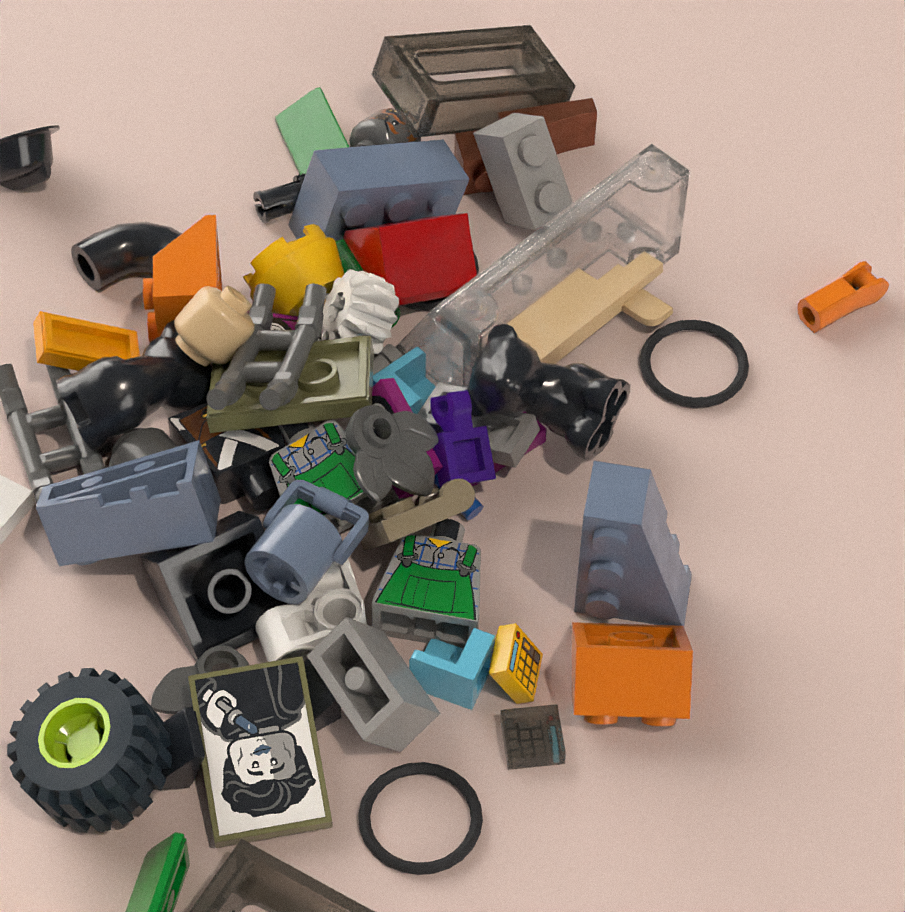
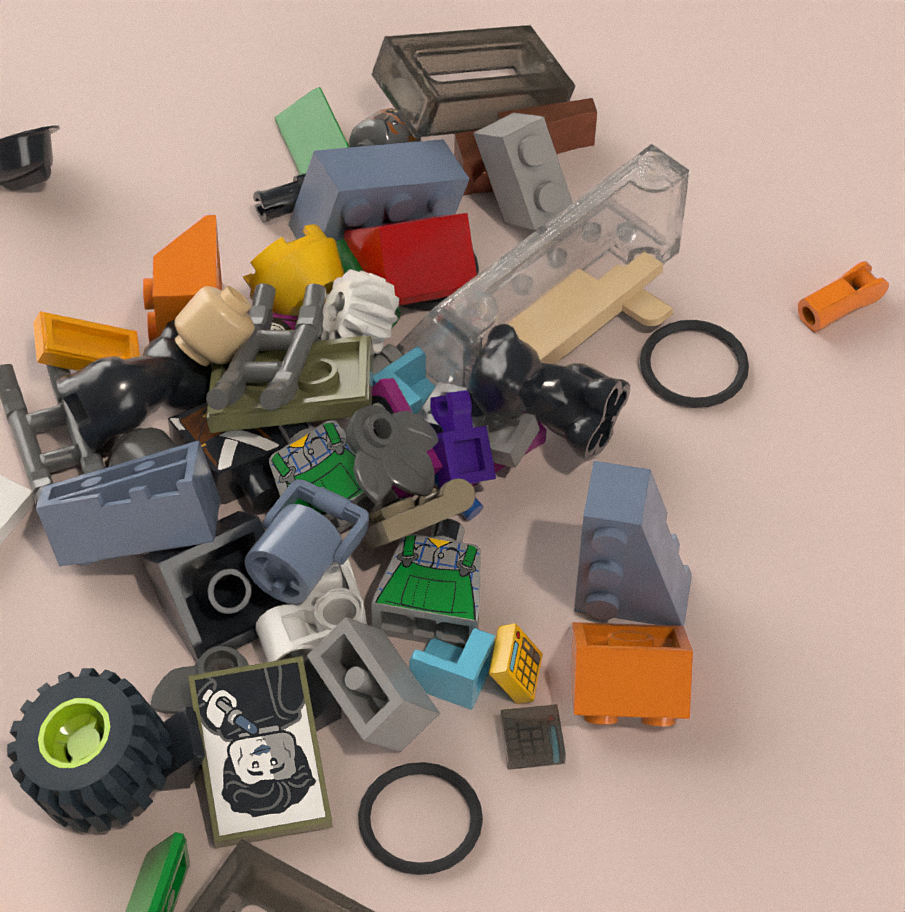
black cylinder [71,222,182,290] -> none

